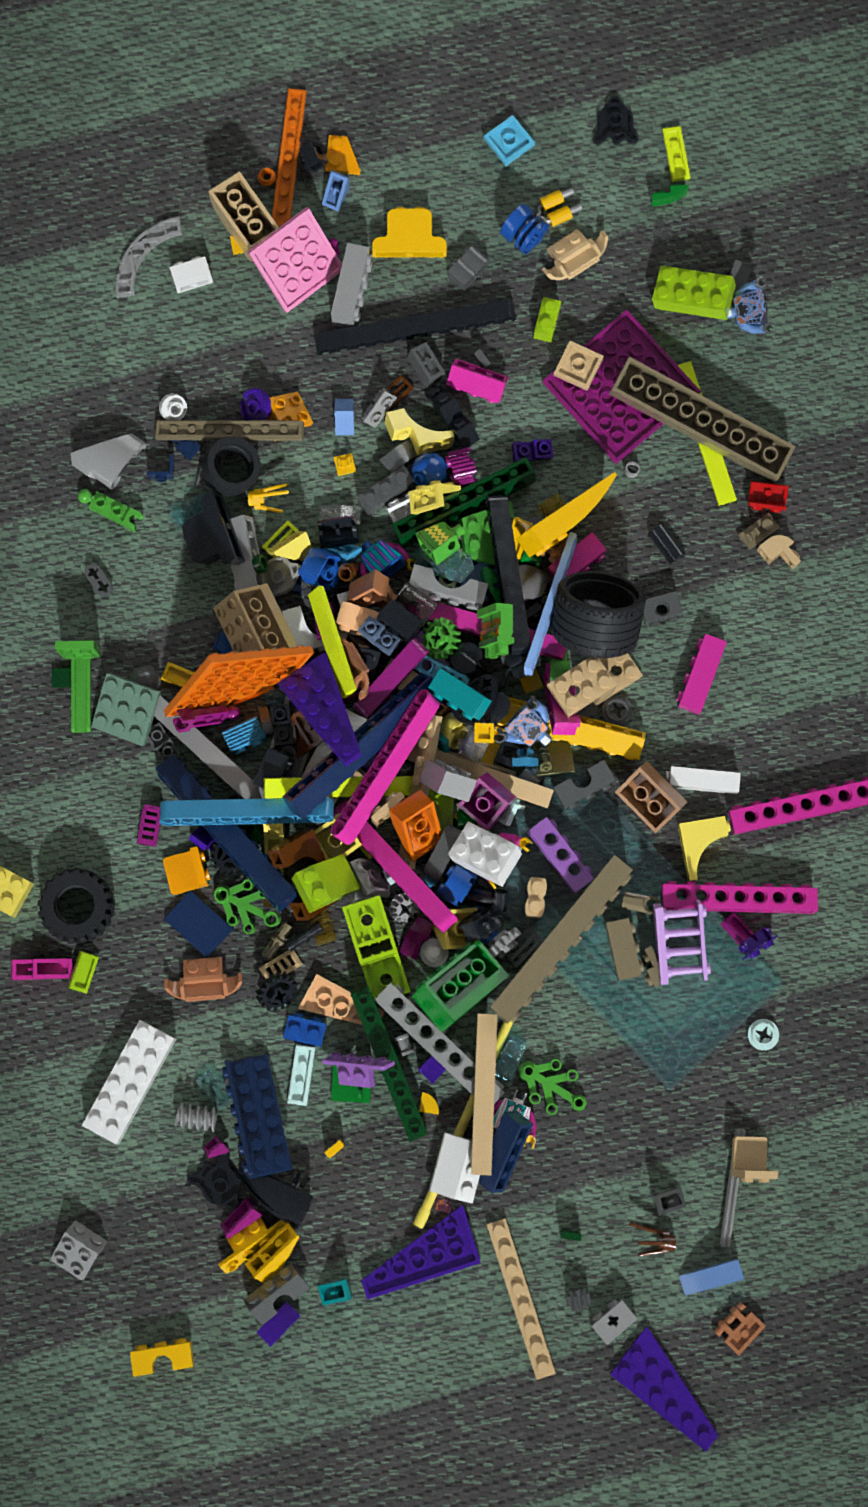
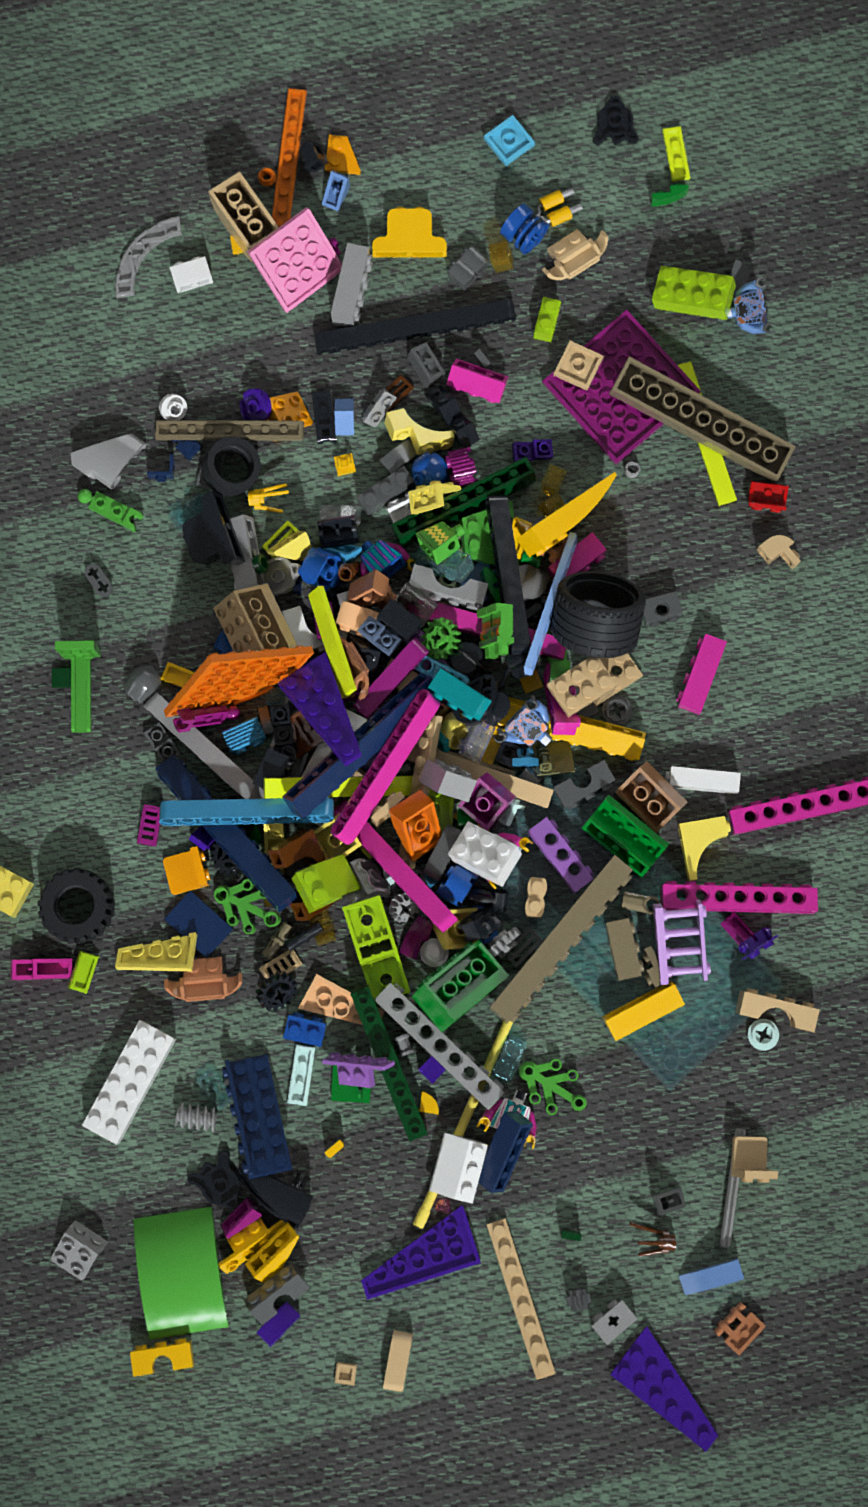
sand green plate [91,673,161,746] -> none
magenta slope [203,1136,230,1158] -> none
teal slope [318,1277,352,1305] -> none
tan tile [471,1014,497,1175] -> none
yellow tile [474,723,494,743] -> none
black brick [648,523,686,565] -> none
dark tan plate [738,513,780,550] -> none
none -> light yellow wing [115,932,197,971]
none -> bright green slope [134,1207,229,1340]
none -> black plate [312,390,336,445]
none -> tan tile [334,1362,357,1385]
none -> tan beam [383,1330,413,1392]
none -> clear yellow brick [489,241,514,273]
none -> clear yellow brick [541,464,567,496]
none -> green brick [582,795,669,877]
none -> yellow brick [602,980,685,1041]
none -> tan arch [735,988,820,1032]

